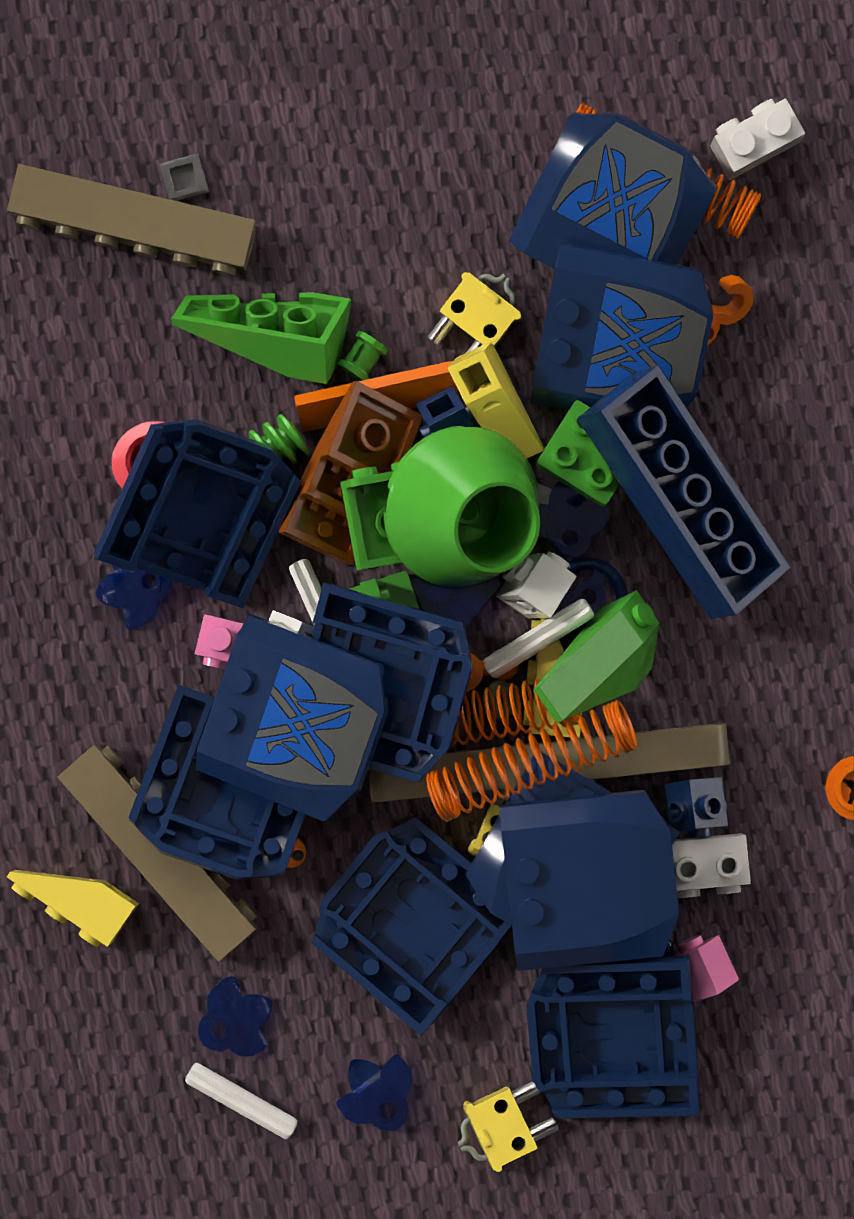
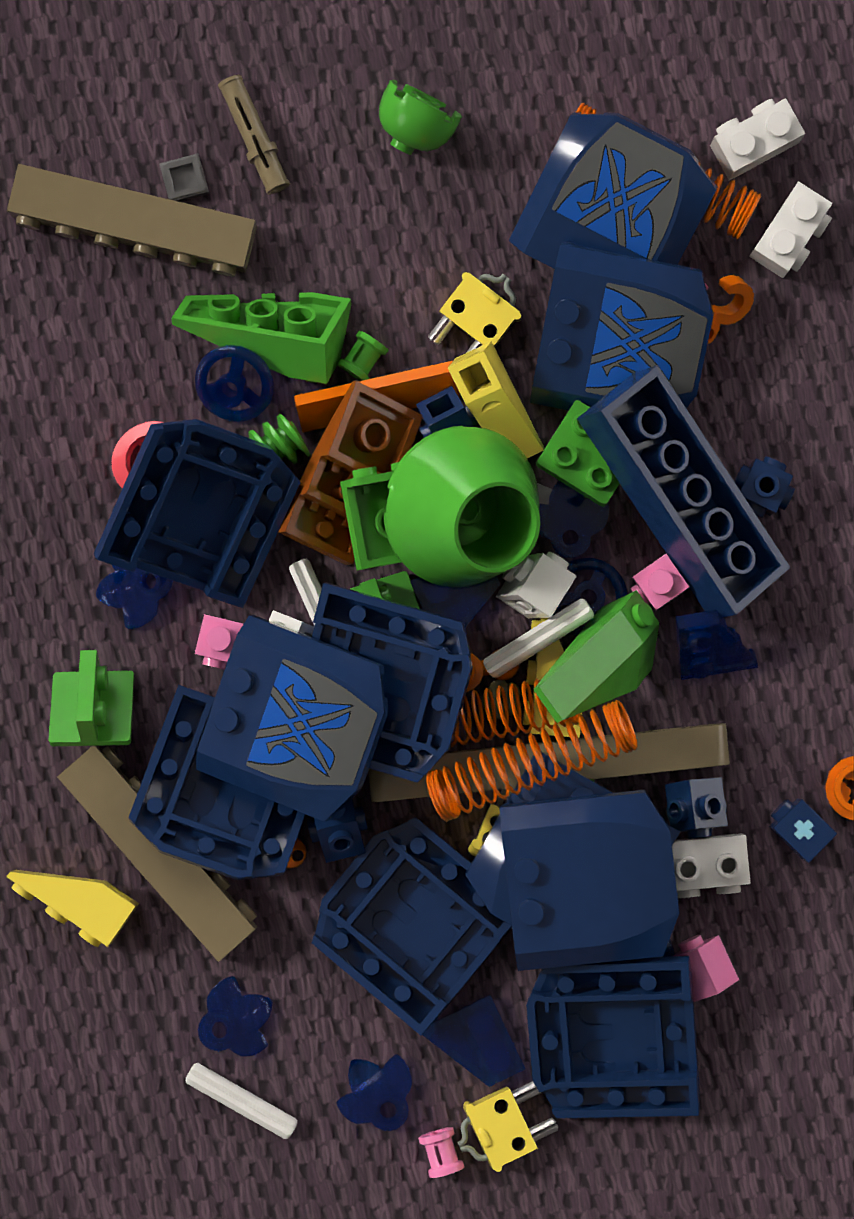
none -> bright green bracket [49,650,135,747]
none -> clear blue piece [195,345,274,422]
none -> dark tan pin [218,74,290,195]
none -> dark blue brick [307,798,368,863]
none -> bright green cylinder [379,79,462,155]
none -> bright pink bush [418,1127,465,1178]
none -> clear blue wing [423,994,526,1087]
none -> bright pink brick [630,554,689,610]
none -> clear blue wing [676,610,758,680]
none -> dark blue brick [734,456,795,518]
none -> white brick [749,181,832,278]
none -> dark blue brick [769,798,837,863]

